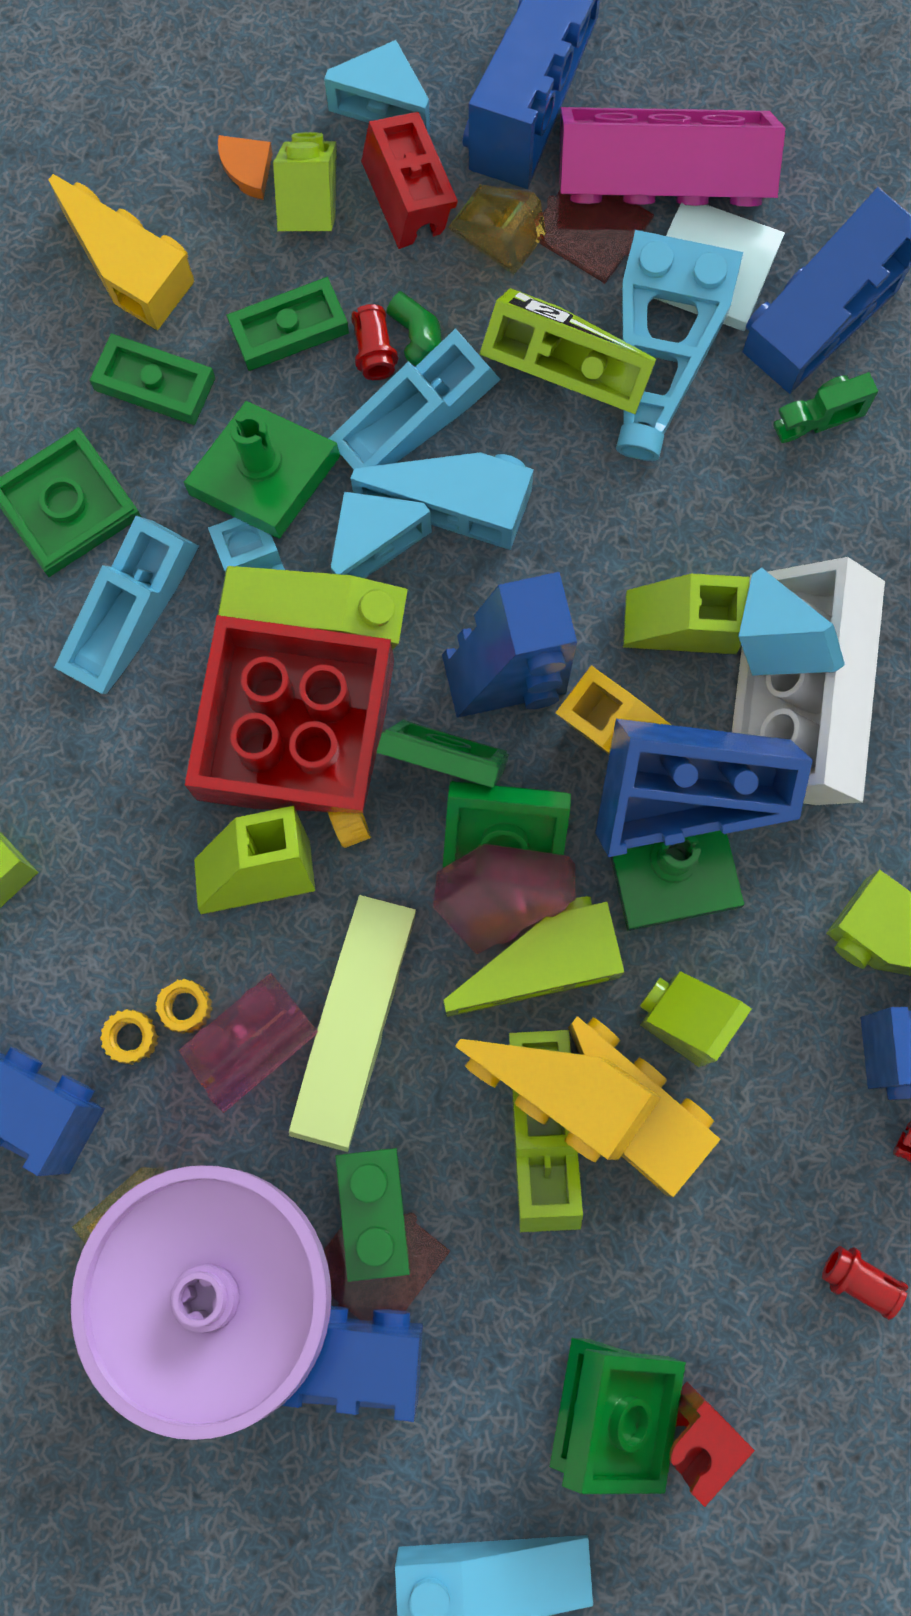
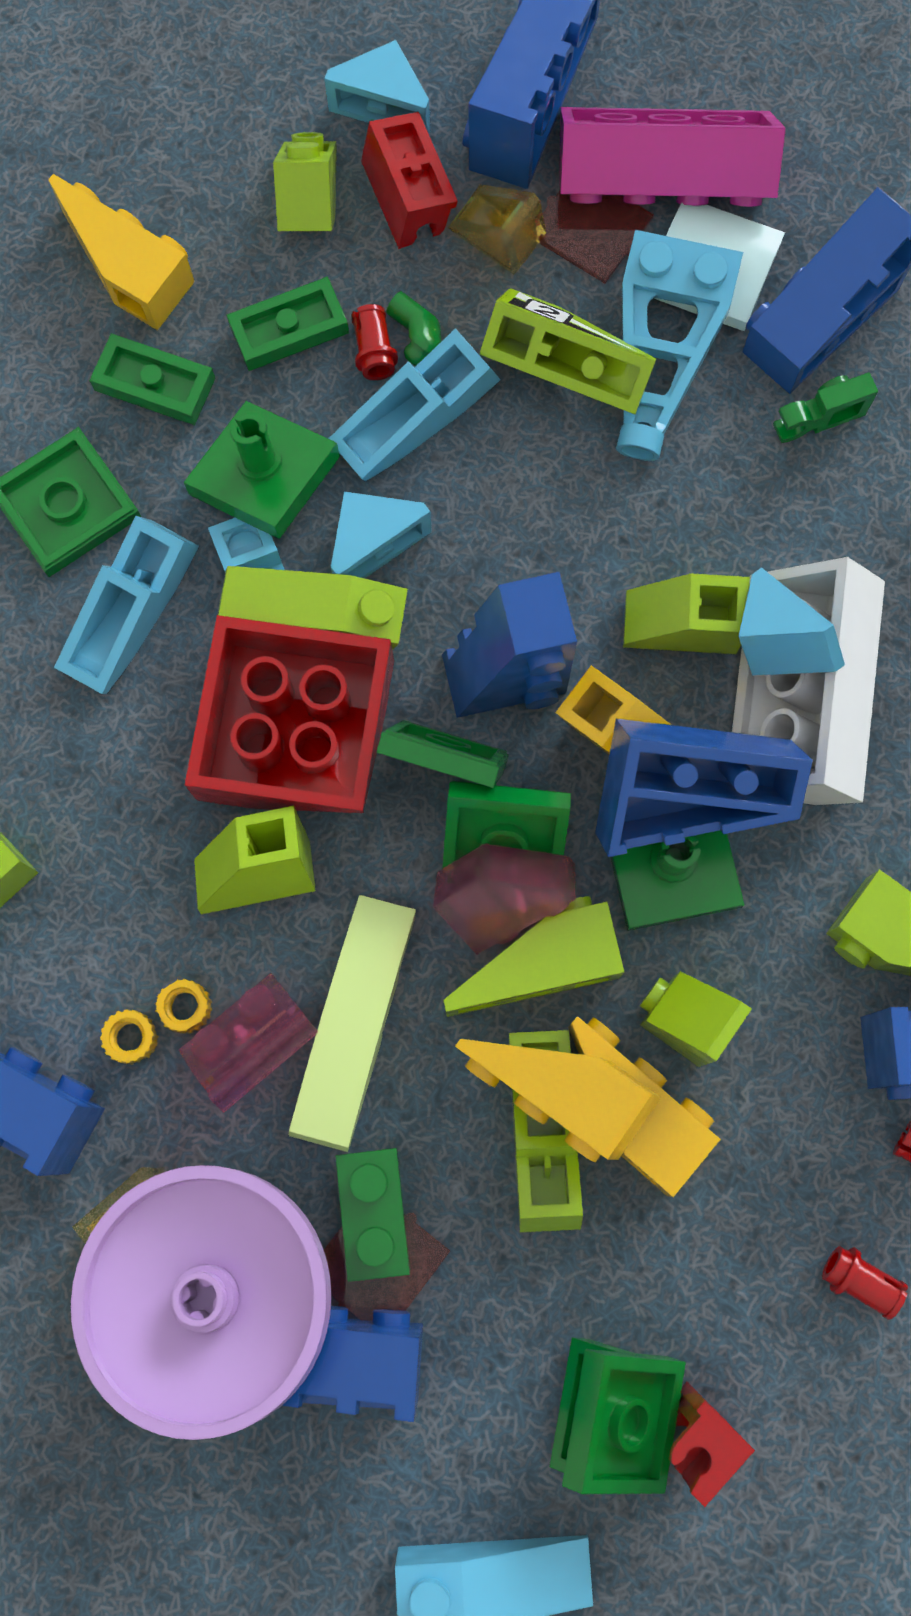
orange tile [218,135,273,200] -> none
yellow axle [328,812,371,848] -> none
medium azure slope [350,452,534,550] -> none

